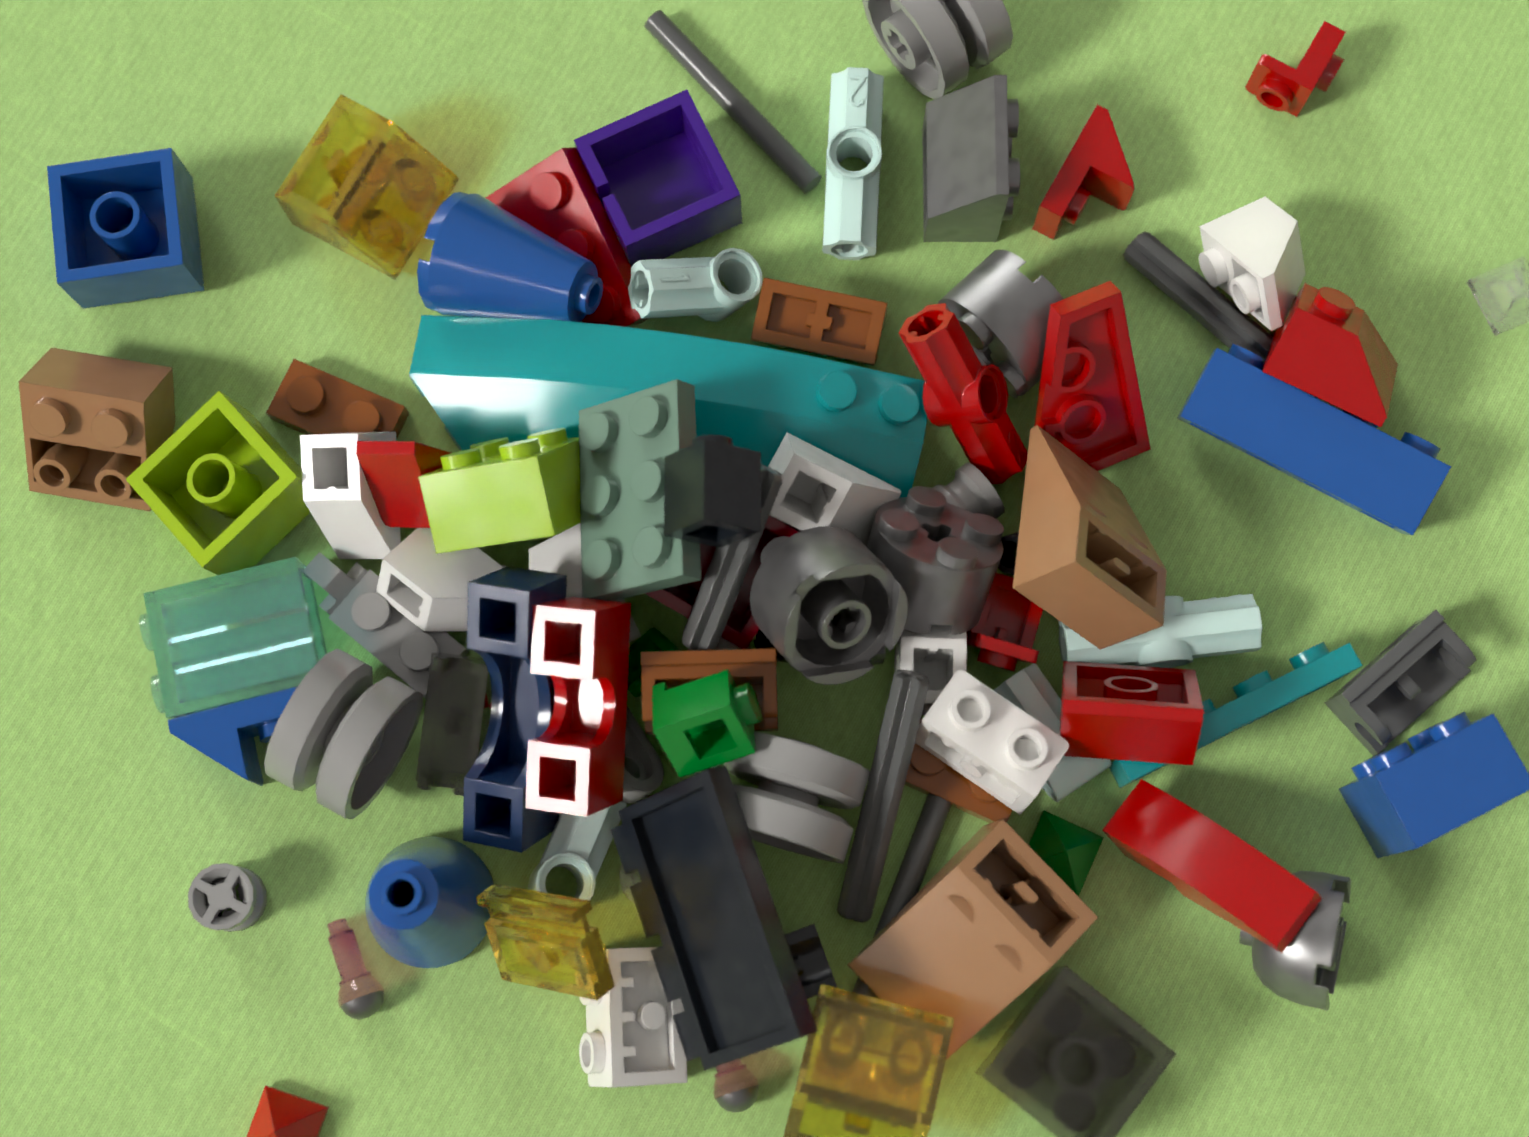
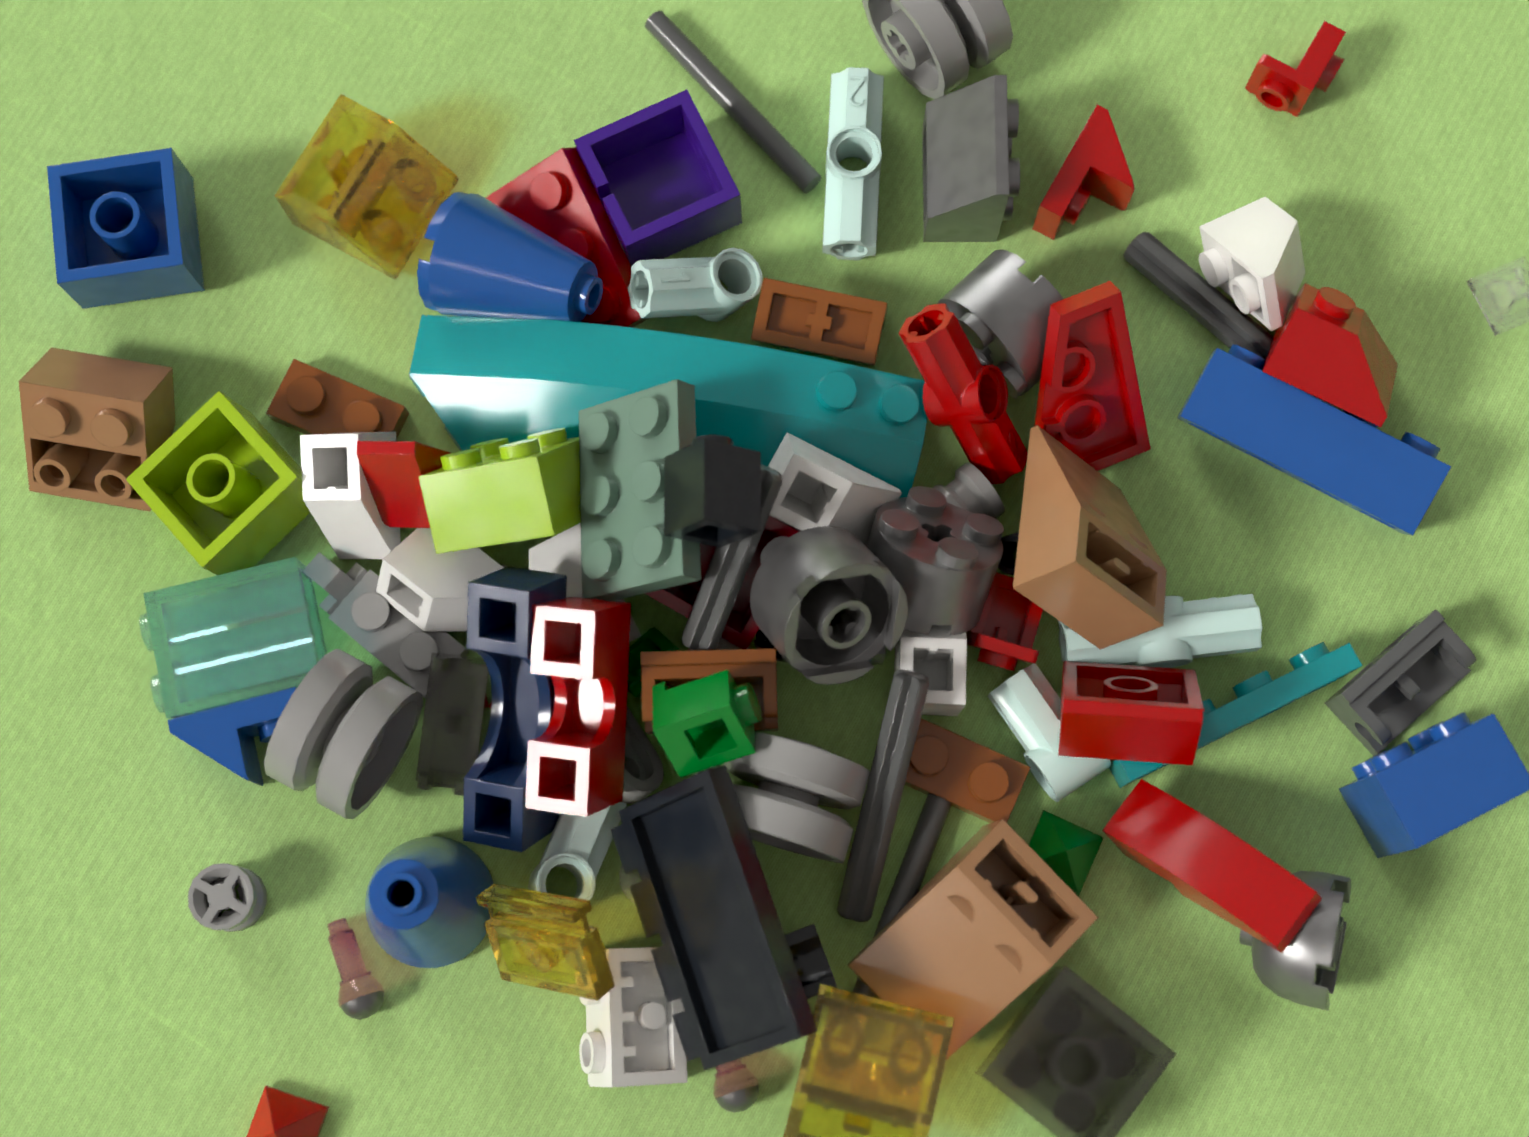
white bracket [915,670,1069,815] -> none

